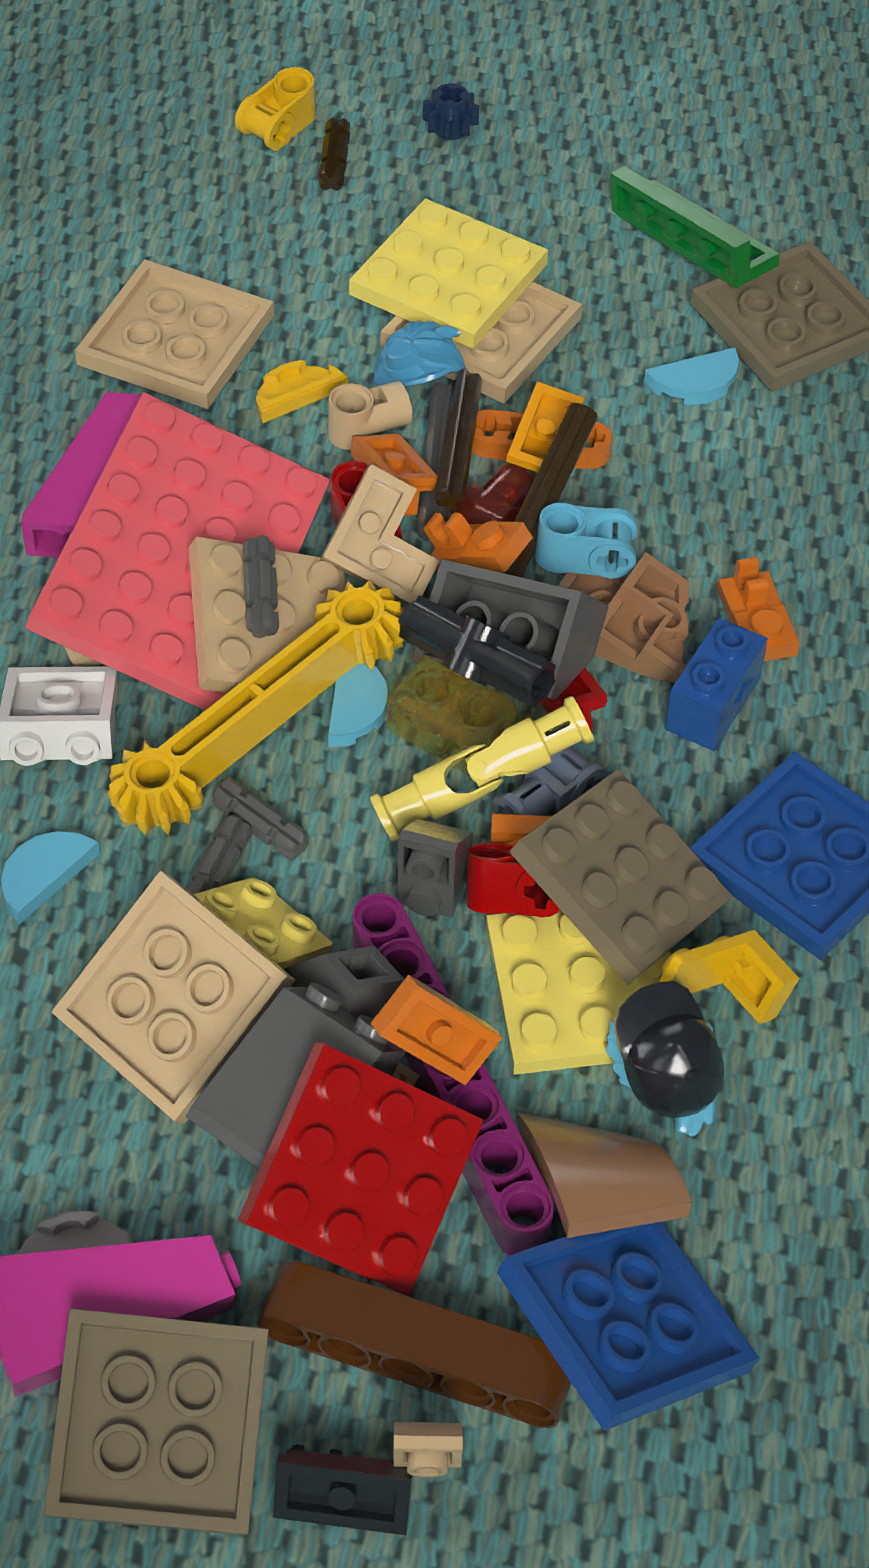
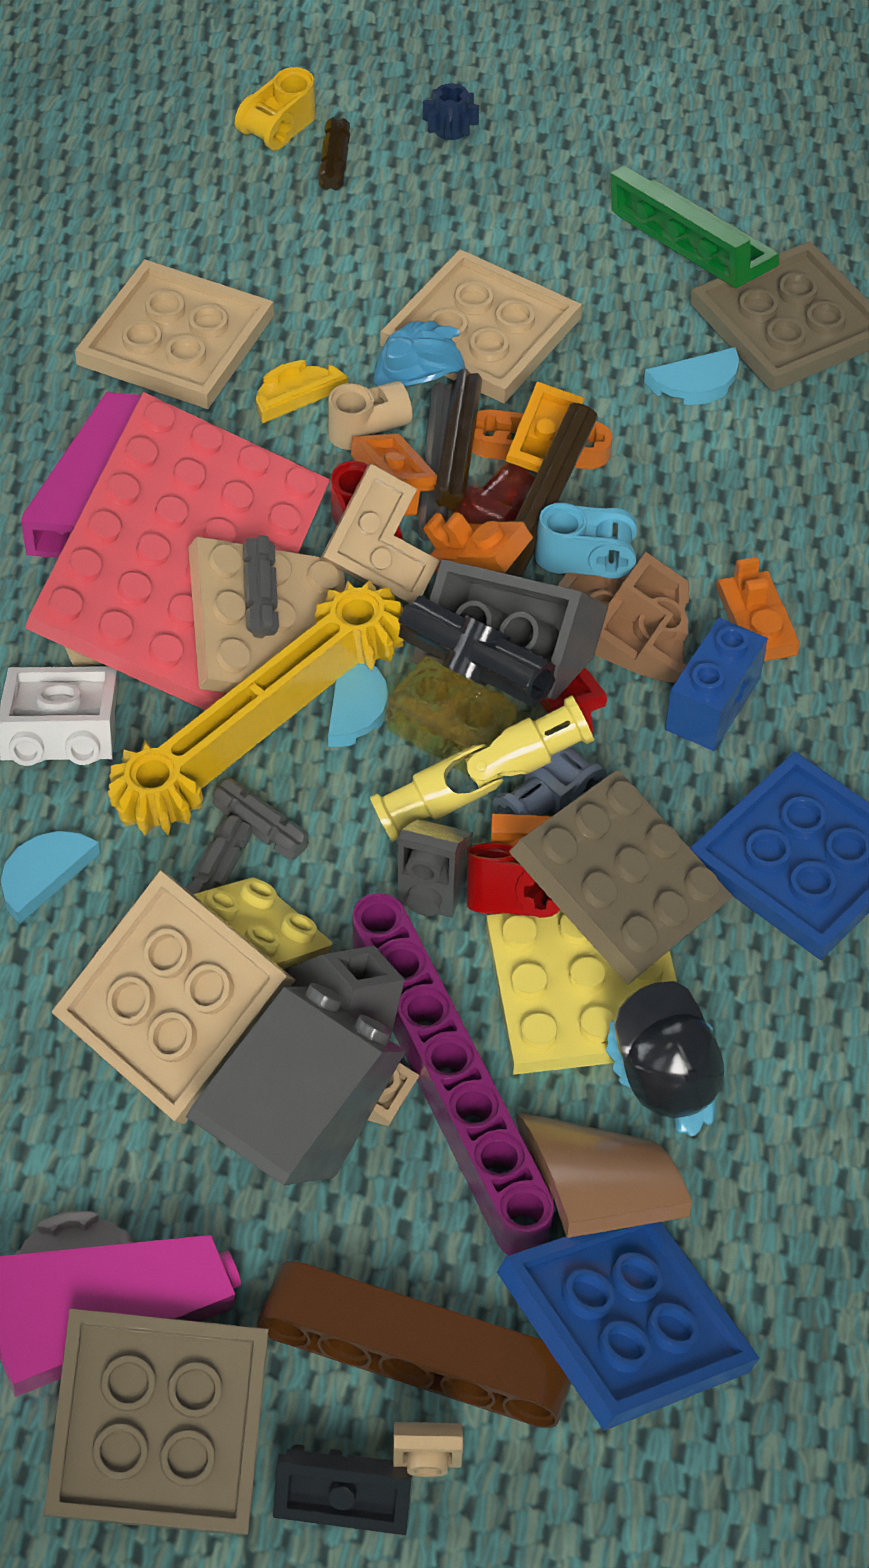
red plate [237,1042,484,1297] -> none
light yellow plate [349,198,548,349] -> none
orange plate [370,975,503,1086] -> none
yellow bracket [659,930,800,1025] -> none

